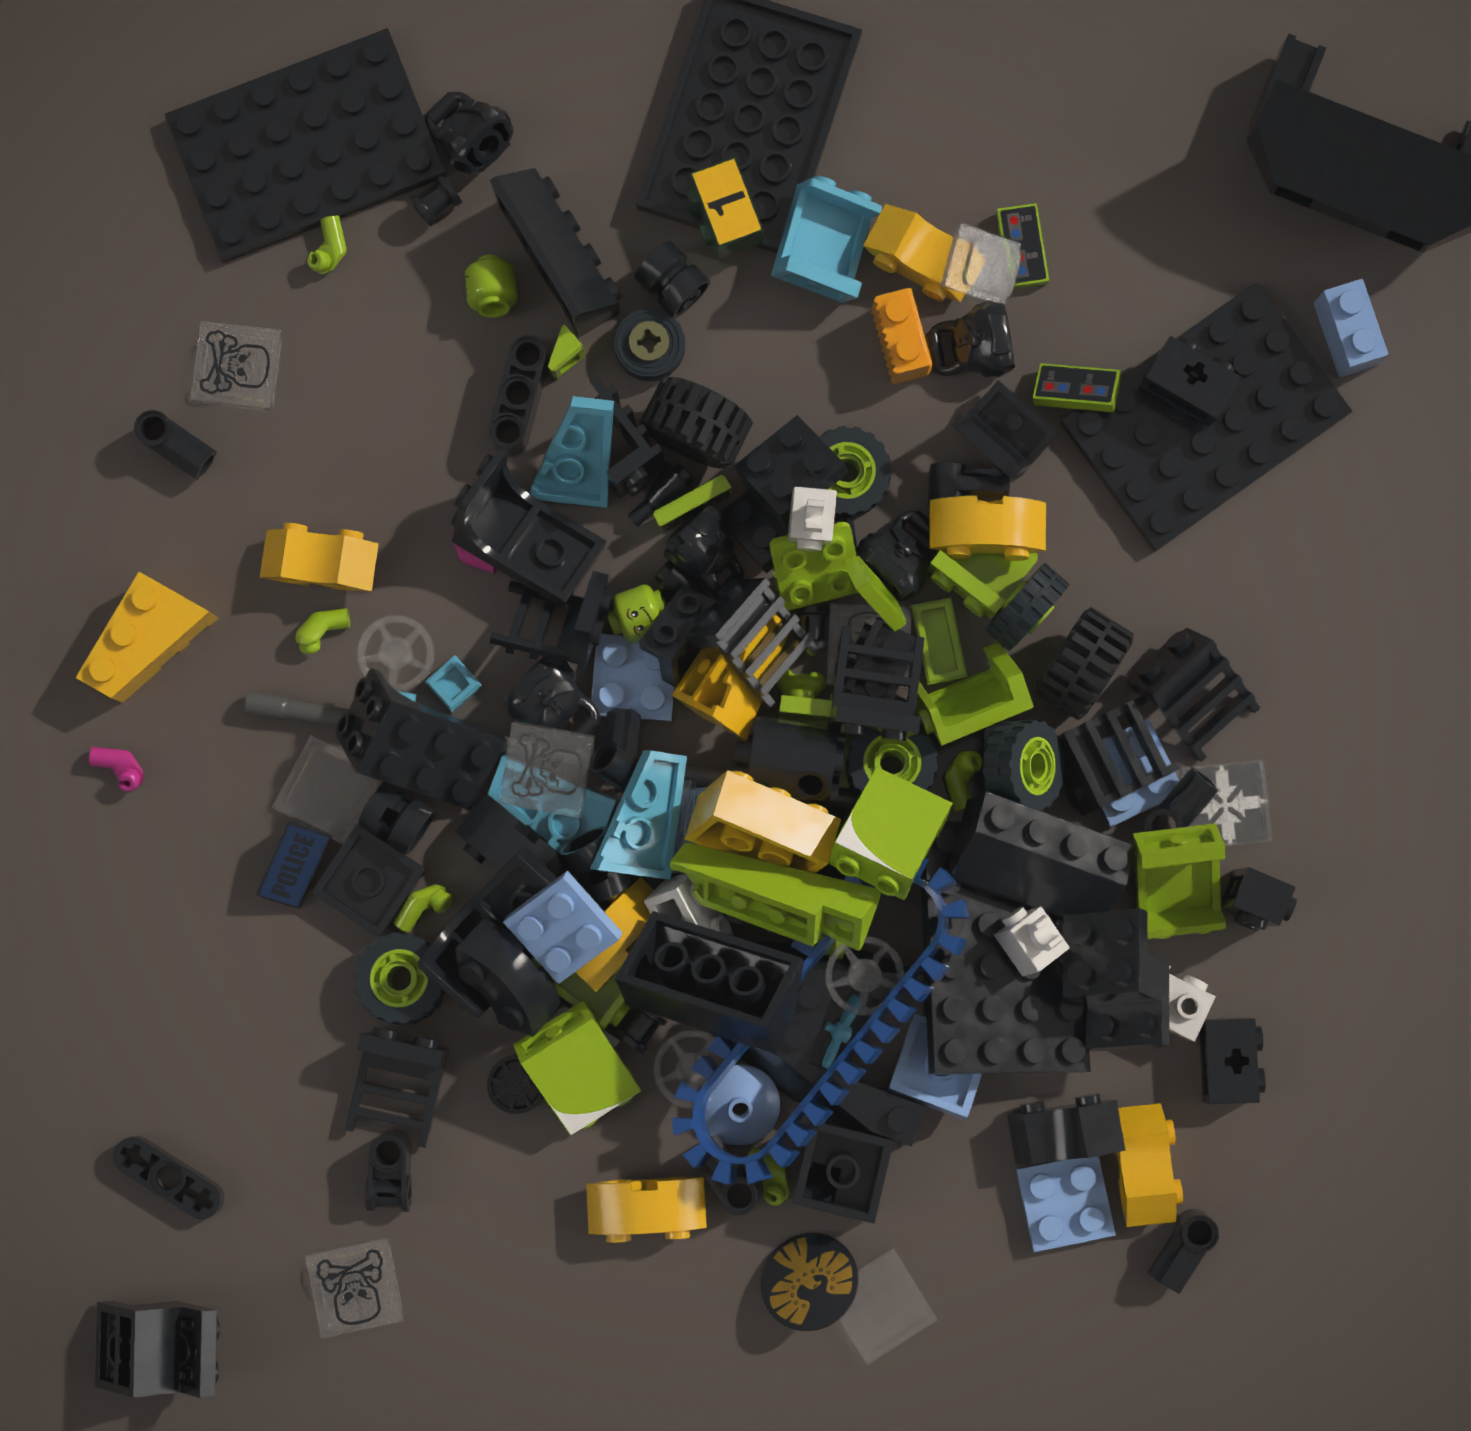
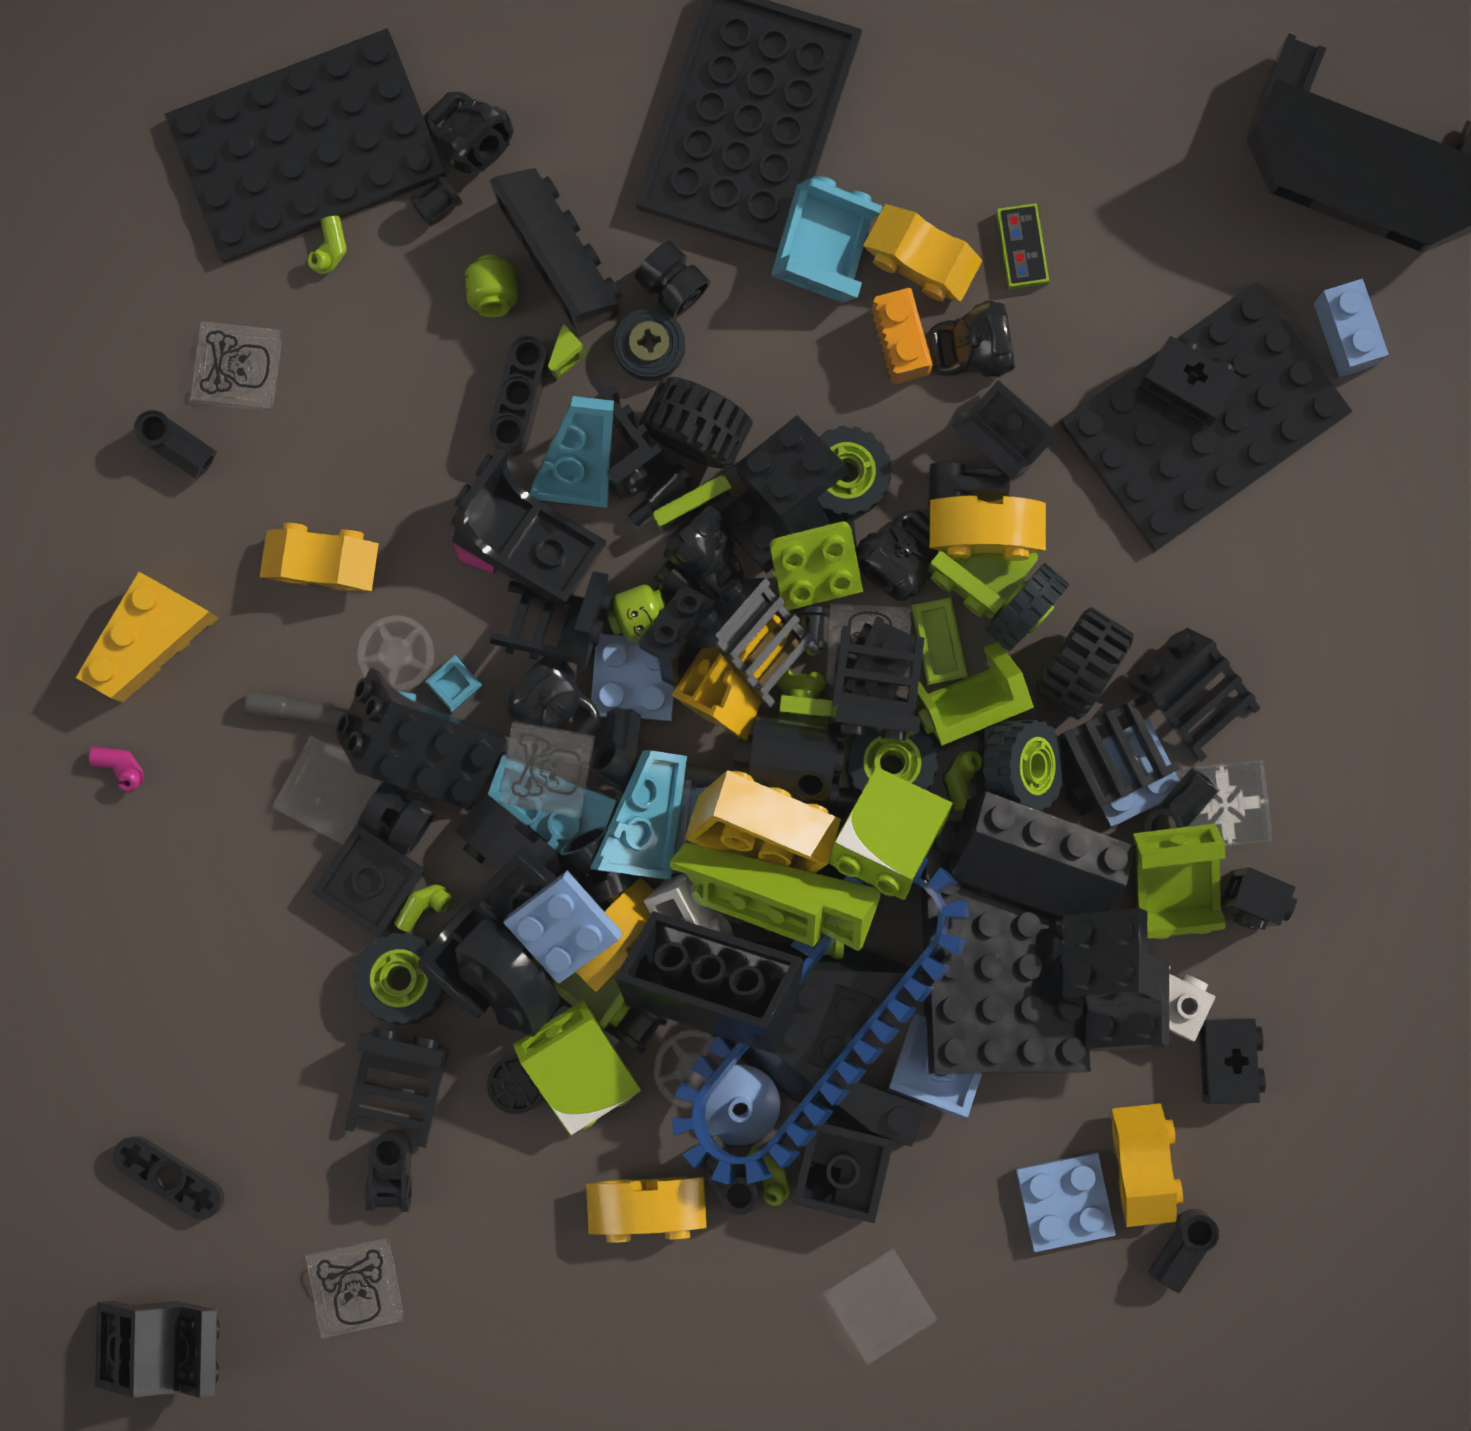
slope [256,818,332,909] -> none
lime arm [295,608,350,654] -> none
yellow brick [685,156,764,258] -> none
shield [761,1233,859,1331] -> none
white brick [788,487,837,551] -> none
medium azure piece [821,994,862,1070] -> none
clear wheel [825,936,904,1015] -> none
lime tile [843,554,907,632] -> none
clear piece [940,222,1021,304] -> none
white brick [994,906,1070,976] -> none
black brick [1007,1093,1126,1165] -> none
tile [1033,363,1121,412] -> none

